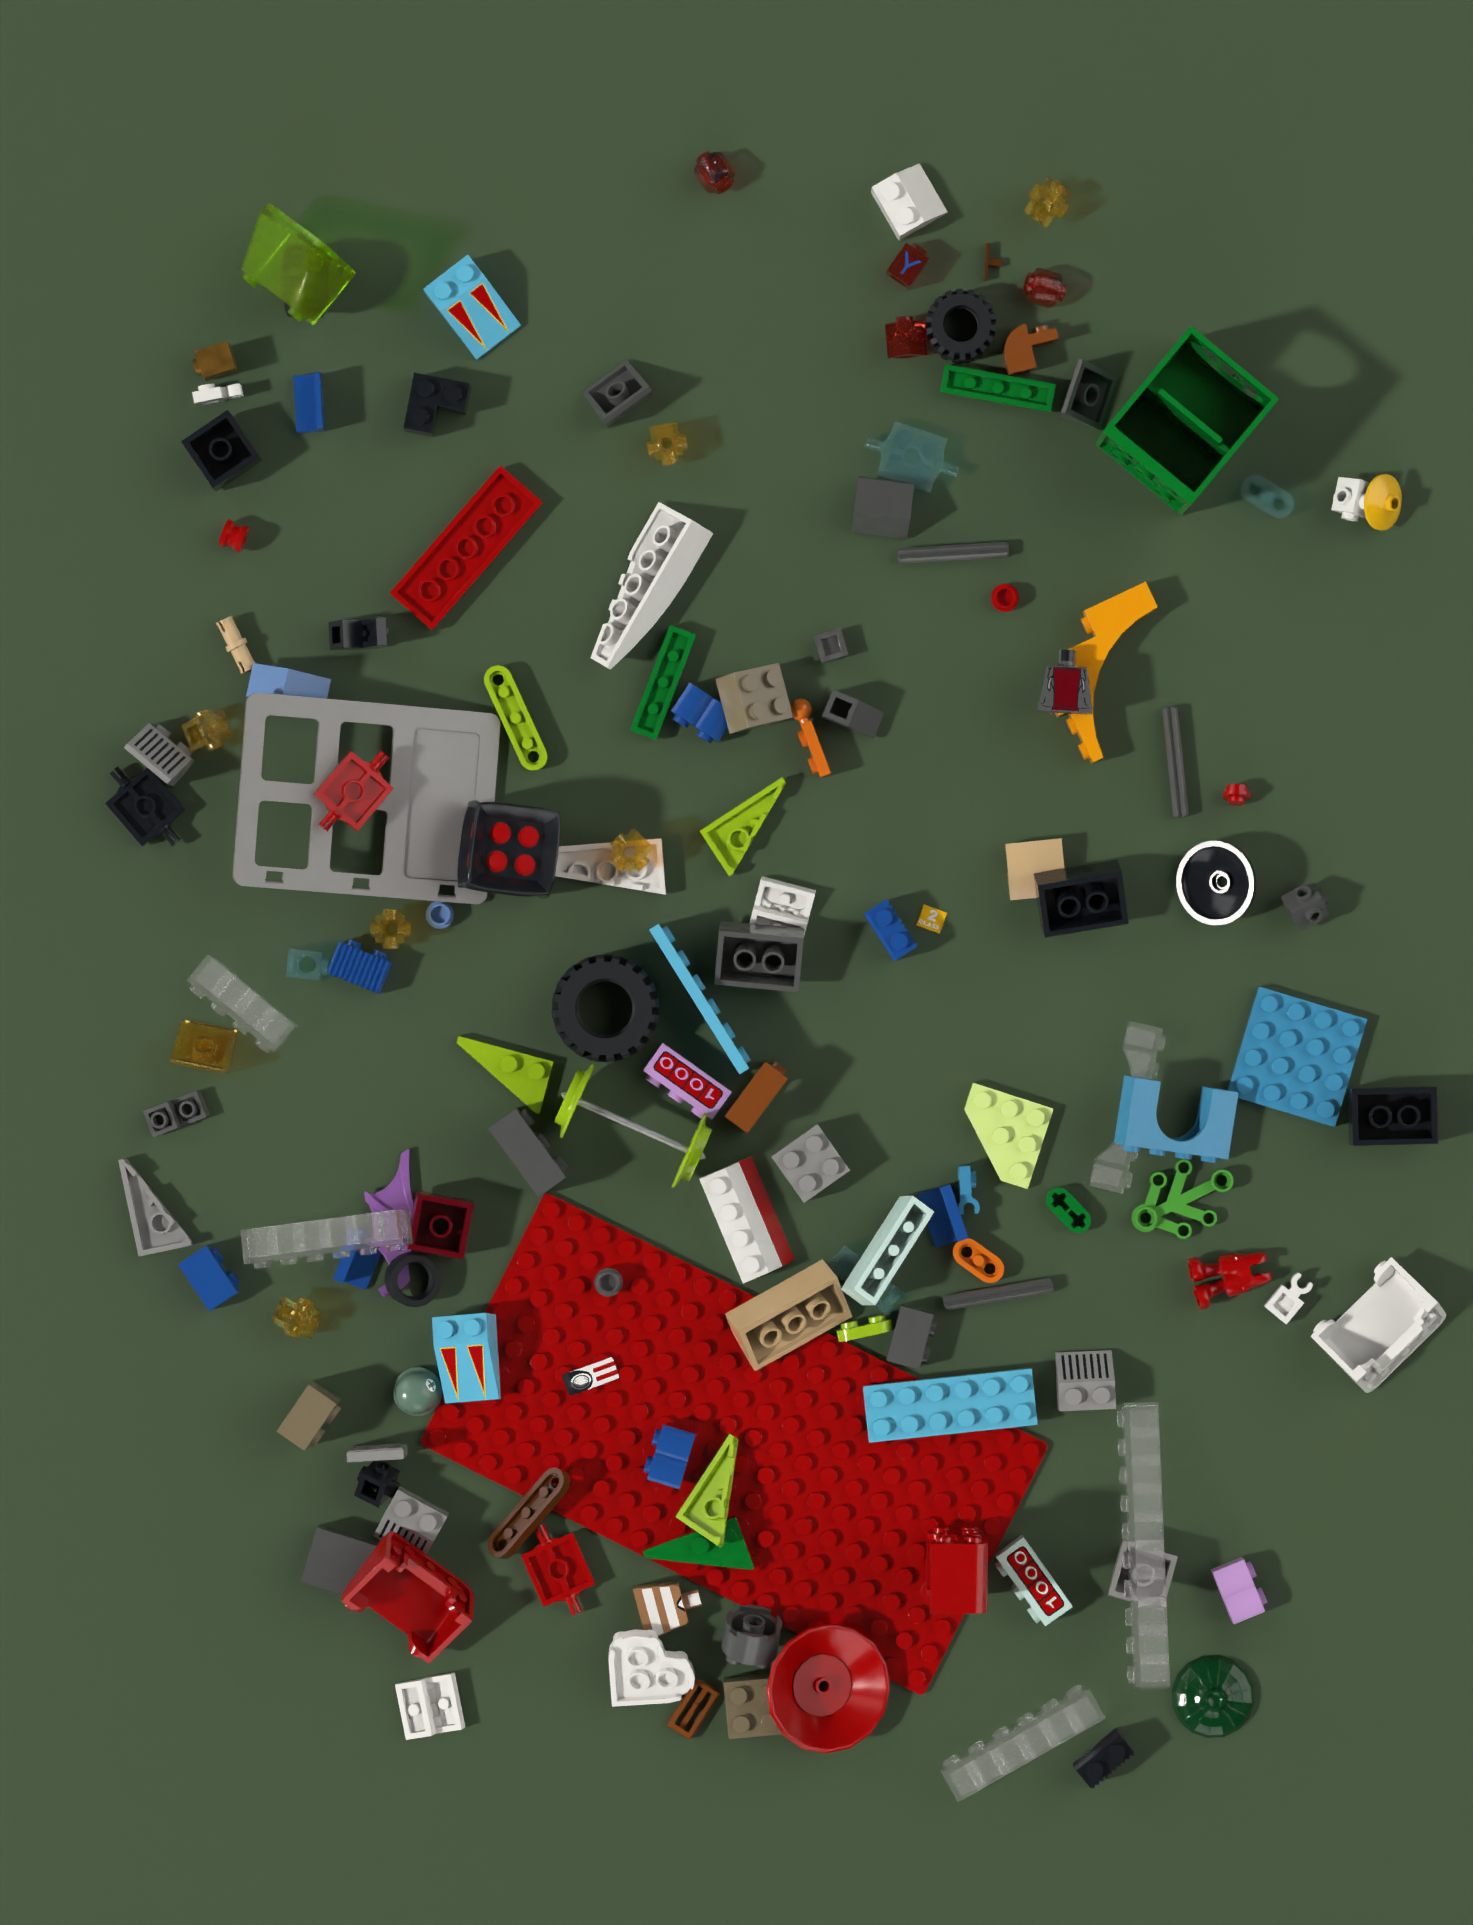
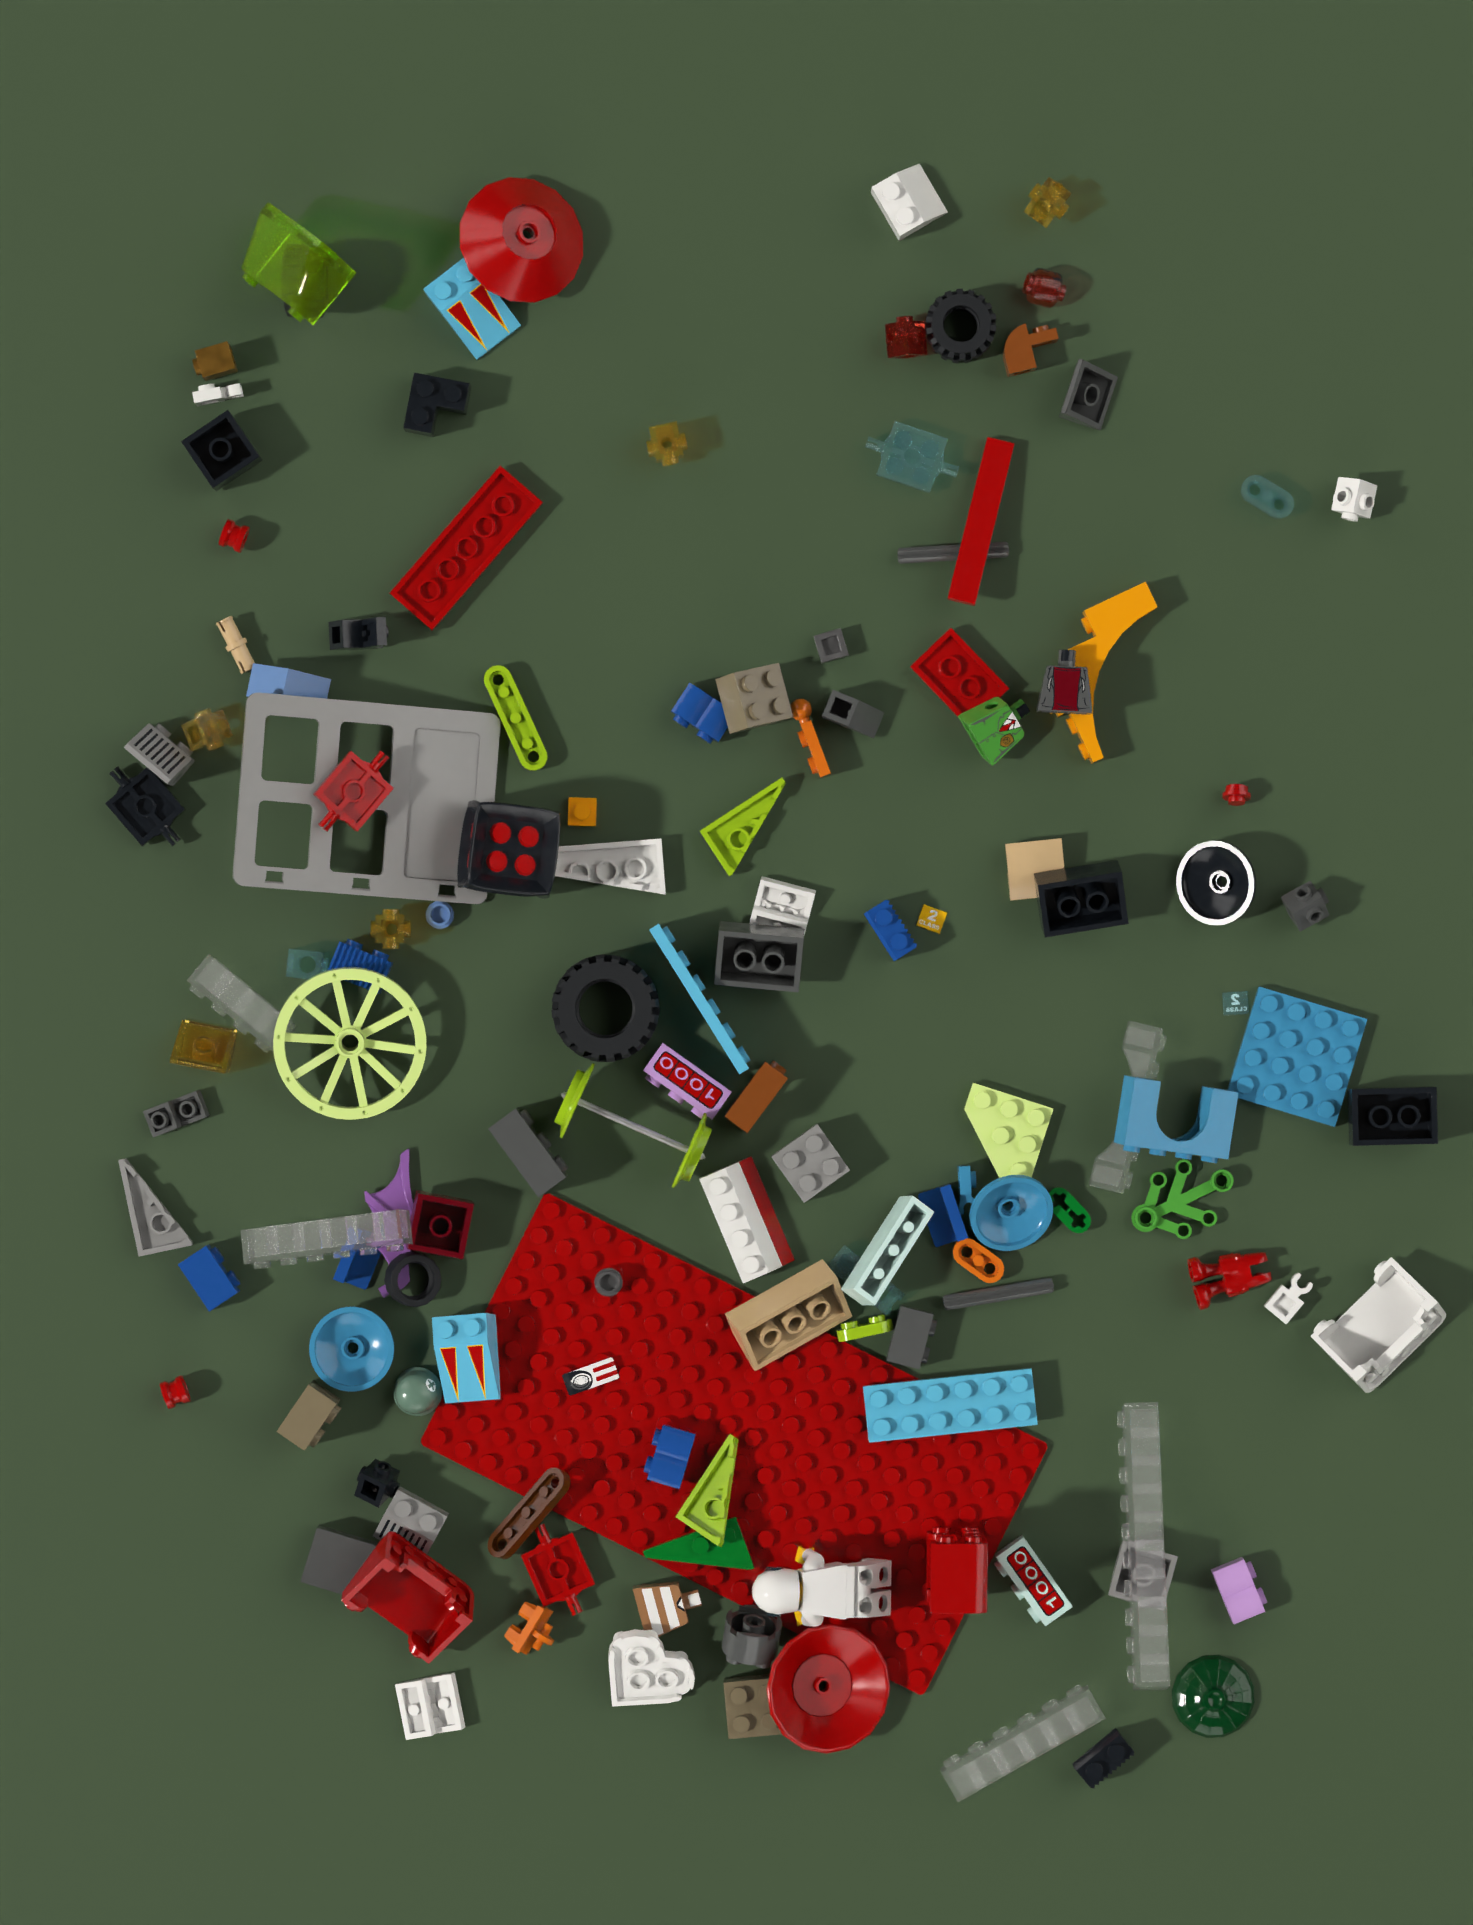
clear yellow brick [271,1295,323,1339] -> none
blue panel [293,372,326,433] -> none
light grey tile [346,1443,408,1462] -> none
lime wing [456,1036,554,1114] -> none
dark grey slope [582,360,653,428] -> none
white wedge [591,502,713,670] -> none
clear yellow brick [610,828,654,873] -> none
green plate [630,625,696,741] -> none
dark orange tile [666,1677,721,1740] -> none
clear red head [694,151,735,194] -> none
dark grey slope [851,476,914,539] -> none
clear red brick [886,243,929,290] -> none
green plate [940,364,1056,413] -> none
reddish brown piece [983,243,1003,281] -> none
red plate [991,584,1019,612] -> none
light grey slope [1055,1350,1116,1411] -> none
green container [1095,326,1279,516] -> none
dark grey axle [1162,706,1189,818] -> none
yellow dish [1364,474,1402,531] -> none
none -> red wheel [160,1375,191,1409]
none -> yellowish green wheel [273,967,427,1120]
none -> dark azure dish [309,1306,394,1392]
none -> red dish [460,177,583,303]
none -> orange hips [504,1602,554,1655]
none -> light orange plate [568,797,597,827]
none -> white piece [752,1546,892,1627]
none -> red plate [910,628,1009,717]
none -> red tile [947,437,1015,606]
none -> bright green torso [958,697,1030,766]
none -> dark azure dish [969,1175,1053,1251]
none -> clear light blue sticker [1222,991,1249,1015]

